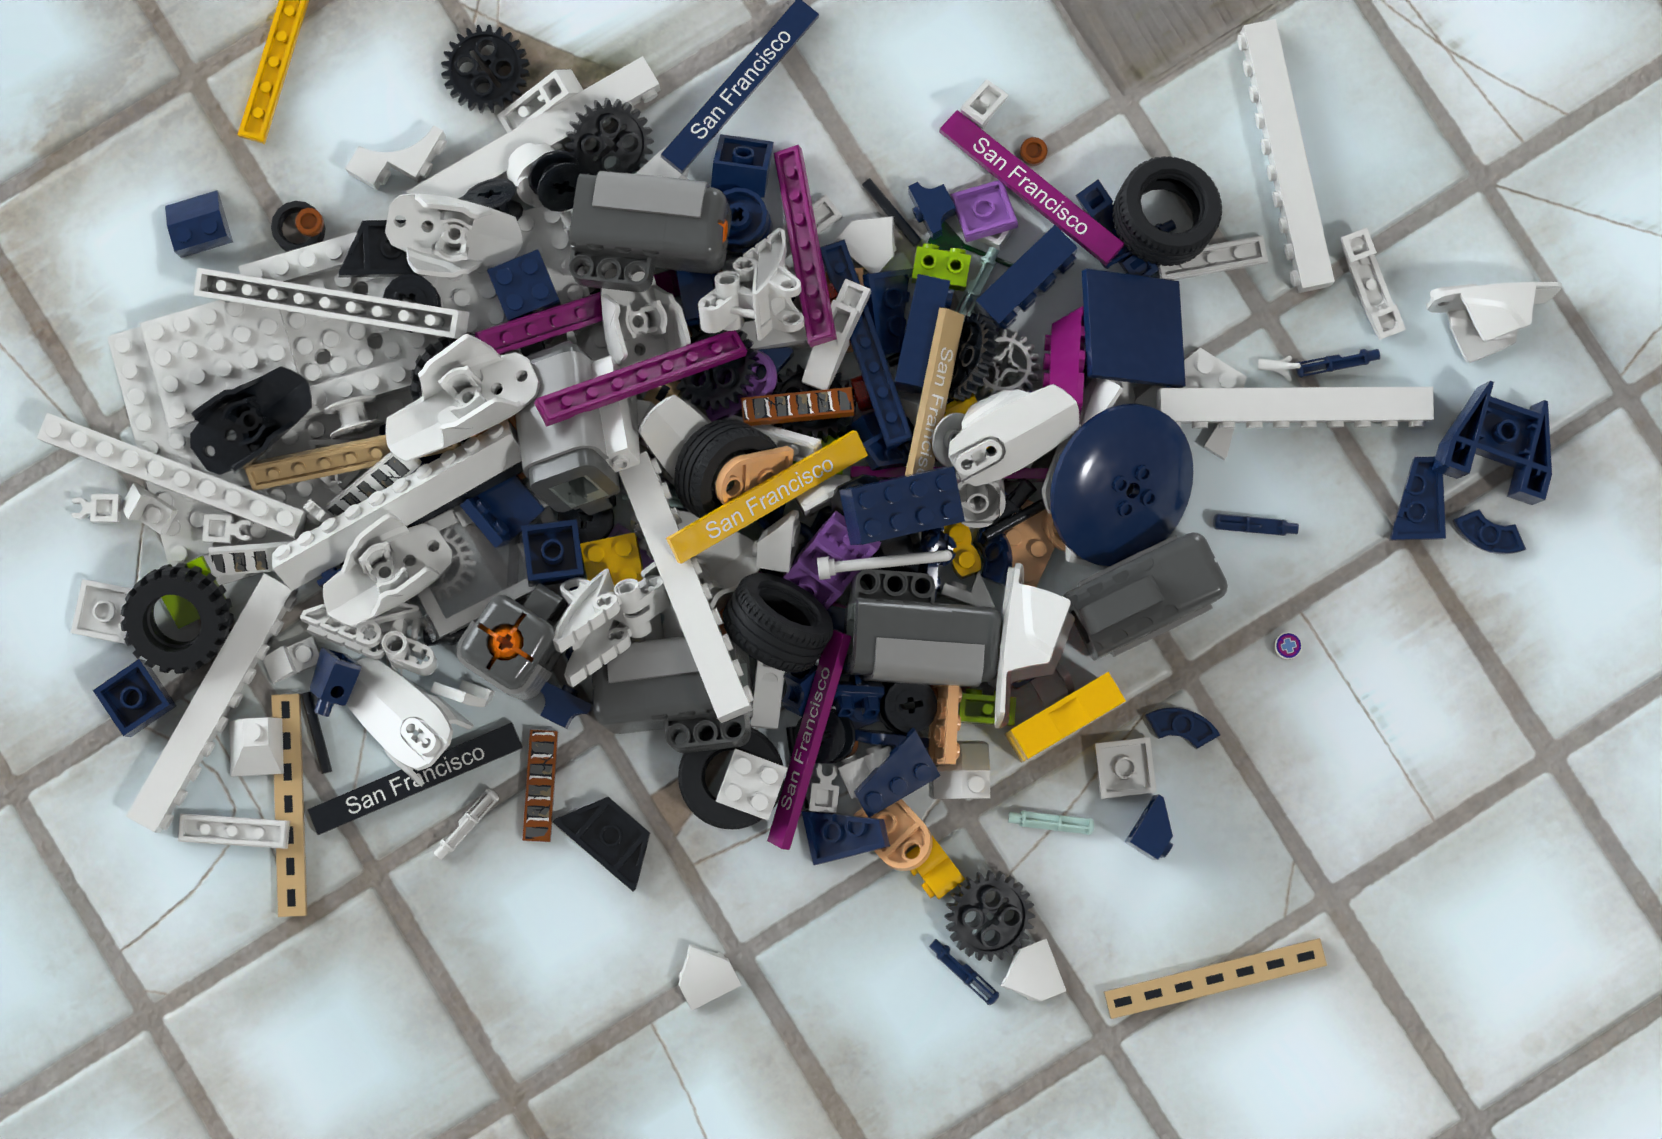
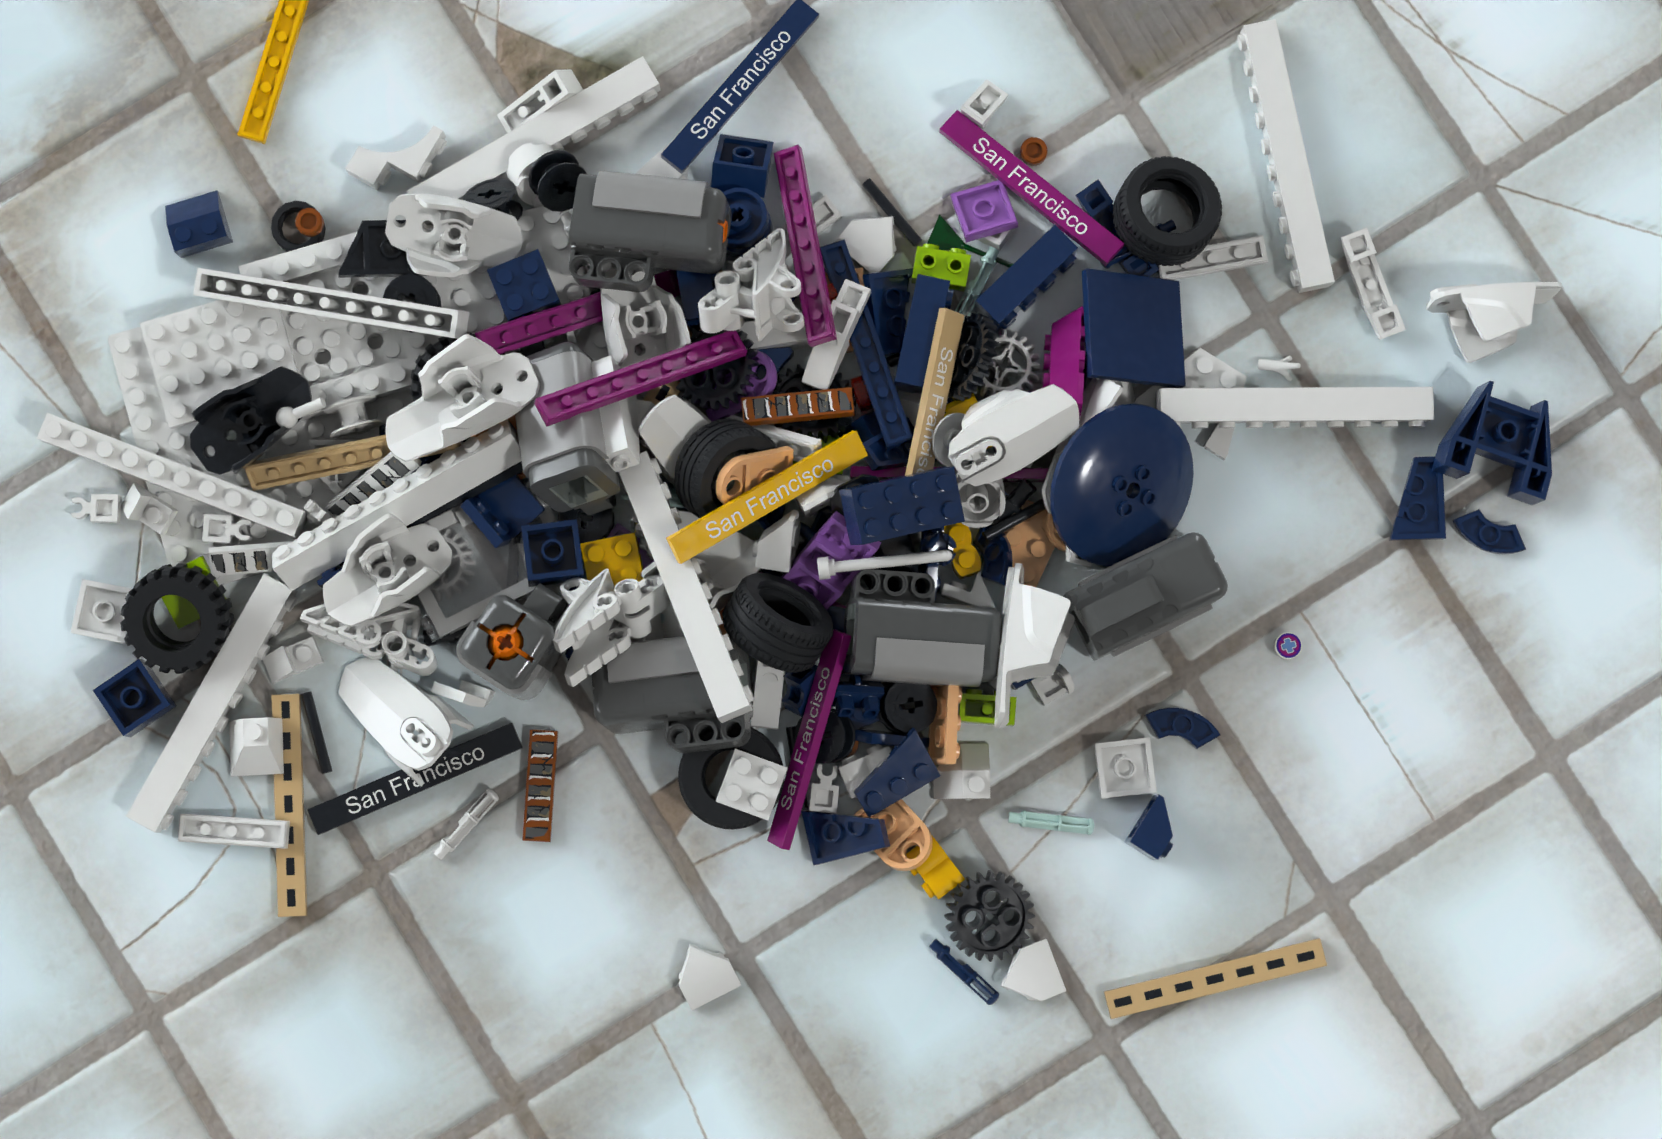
dark blue torso [310,647,362,717] -> none
black gear [441,24,530,113] -> none
dark blue brick [540,682,594,729] -> none
black wing [553,797,651,892] -> none
black gear [565,98,654,175] -> none
dark blue brick [908,182,956,240] -> none
yellow tile [1004,672,1126,763] -> none
dark blue piece [1213,513,1299,536] -> none
dark blue piece [1296,349,1380,378] -> none
none -> white bar [276,397,326,429]

